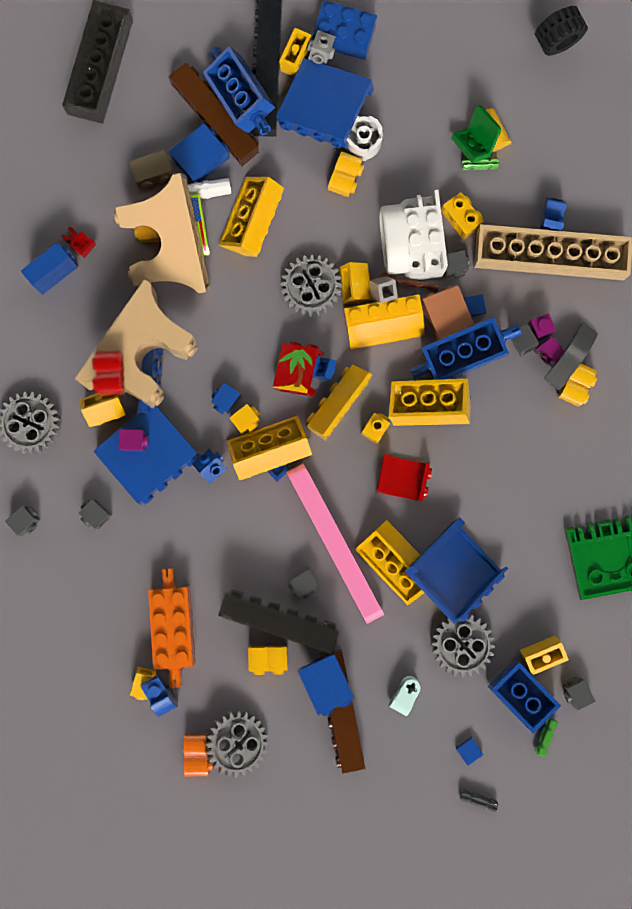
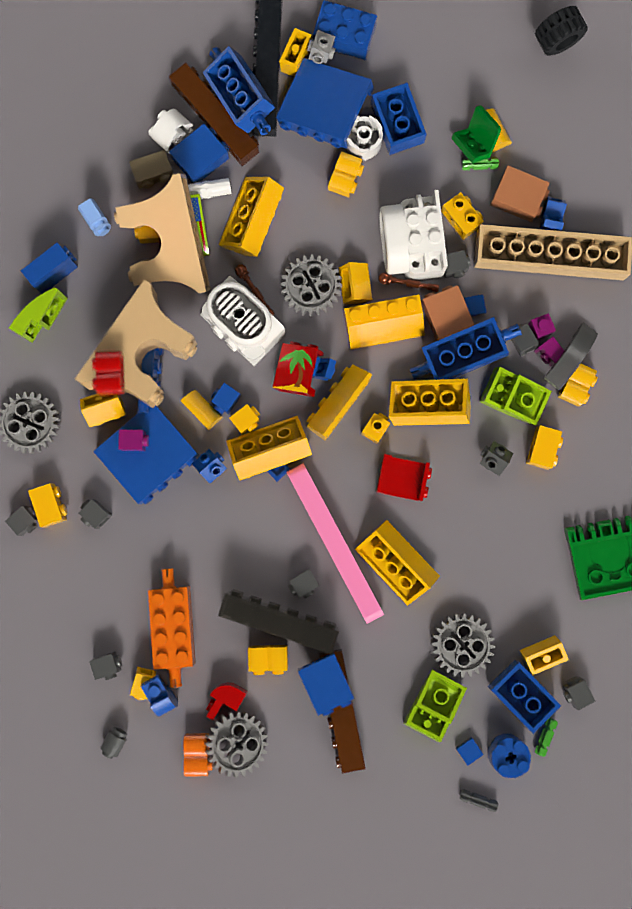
red plate [61,227,96,258] -> none
clear smoke brick [62,0,133,124] -> none
light grey brick [369,276,398,303] -> none
light aqua piece [389,676,420,716] -> none
blue panel [405,517,508,624] -> none
none -> lime slope [9,288,68,343]
none -> yellow brick [28,483,68,528]
none -> light blue brick [78,198,111,236]
none -> dark grey brick [89,652,122,680]
none -> dark grey brick [100,727,127,759]
none -> white brick [149,109,193,154]
none -> yellow brick [180,390,223,430]
none -> white brick [200,276,285,366]
none -> red brick [206,682,248,720]
none -> copper piece [235,264,275,315]
none -> blue brick [371,83,427,155]
none -> lime slope [403,670,467,742]
none -> lime slope [479,367,552,426]
none -> dark grey brick [480,441,513,476]
none -> blue brick [488,734,531,778]
none -> nougat brick [490,166,550,222]
none -> yellow brick [526,425,563,470]

